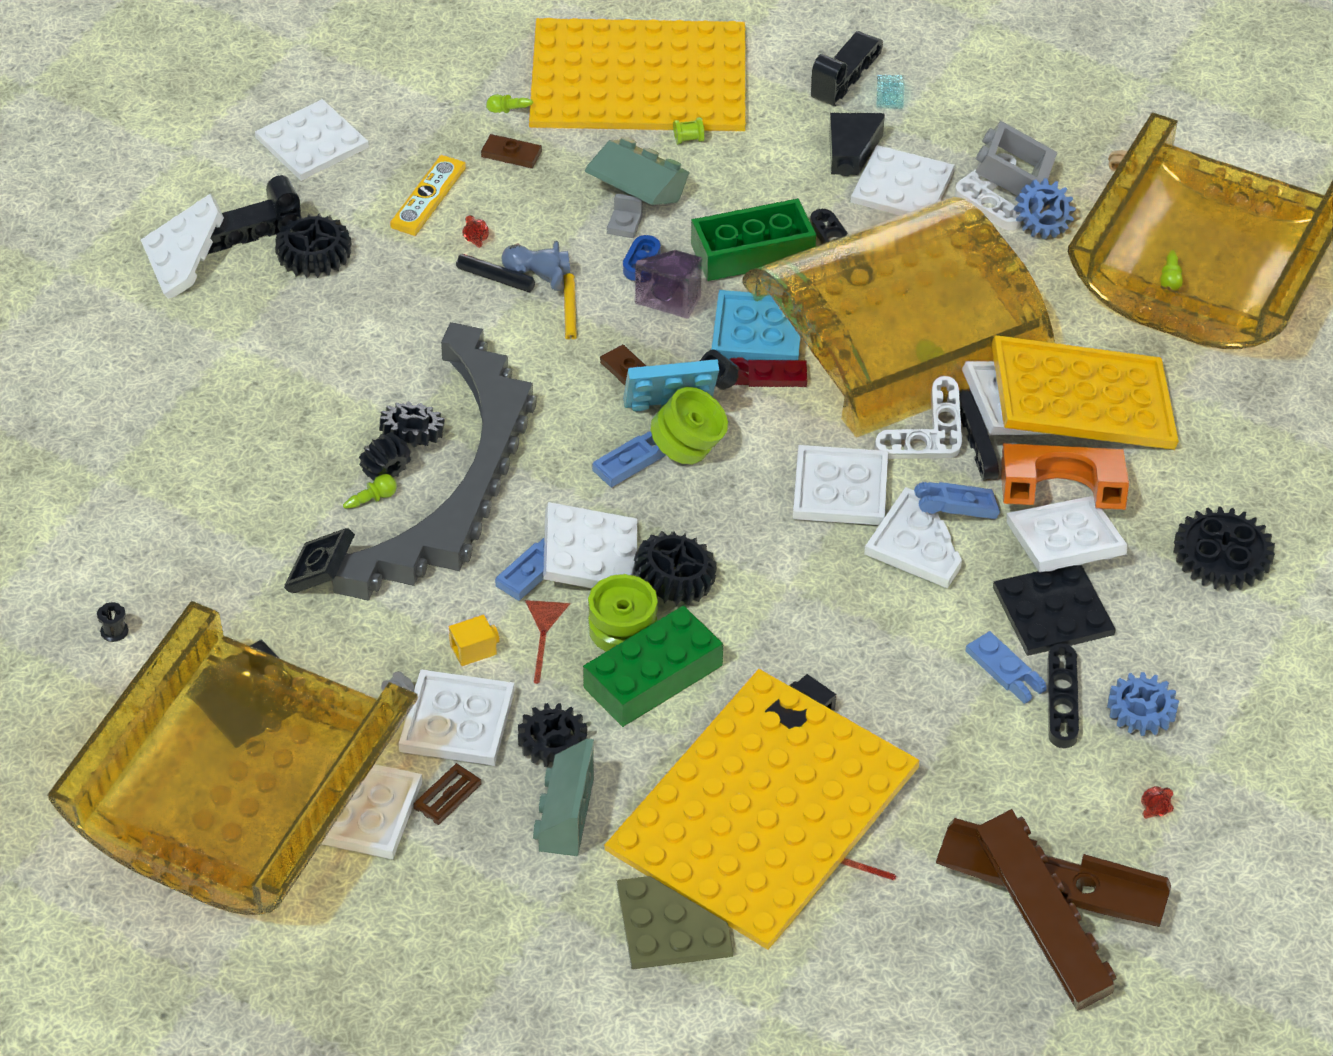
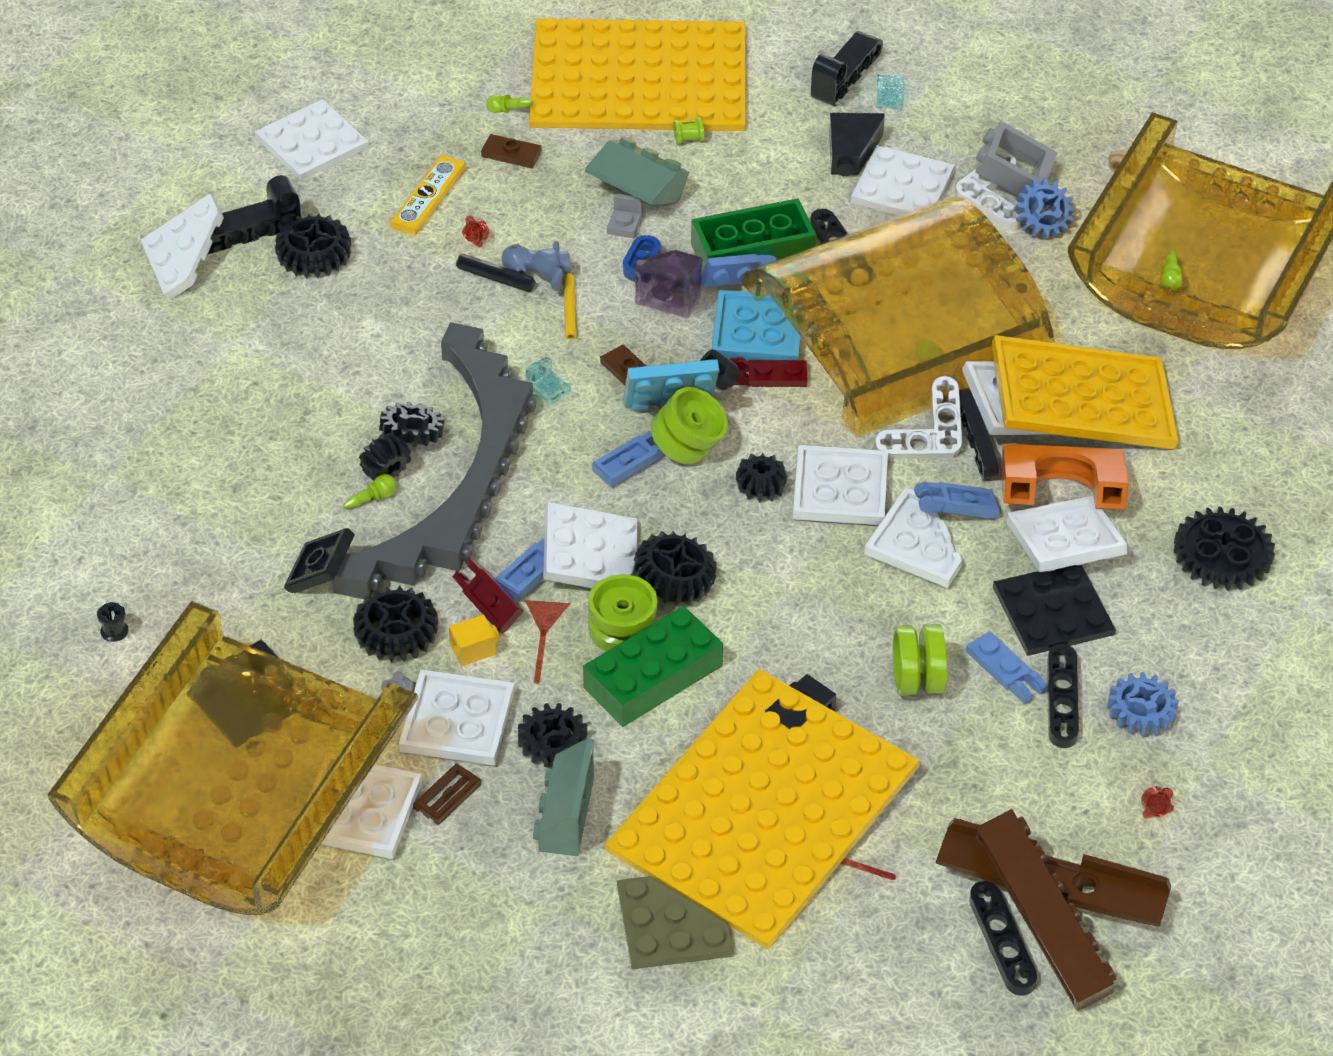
none -> black gear [353,585,438,663]
none -> dark red hinge [452,556,524,633]
none -> clear light blue bracket [526,356,571,406]
none -> medium blue hinge [699,254,779,287]
none -> black gear [736,452,787,503]
none -> lime wheel [892,624,947,696]
none -> black beam [969,881,1037,996]

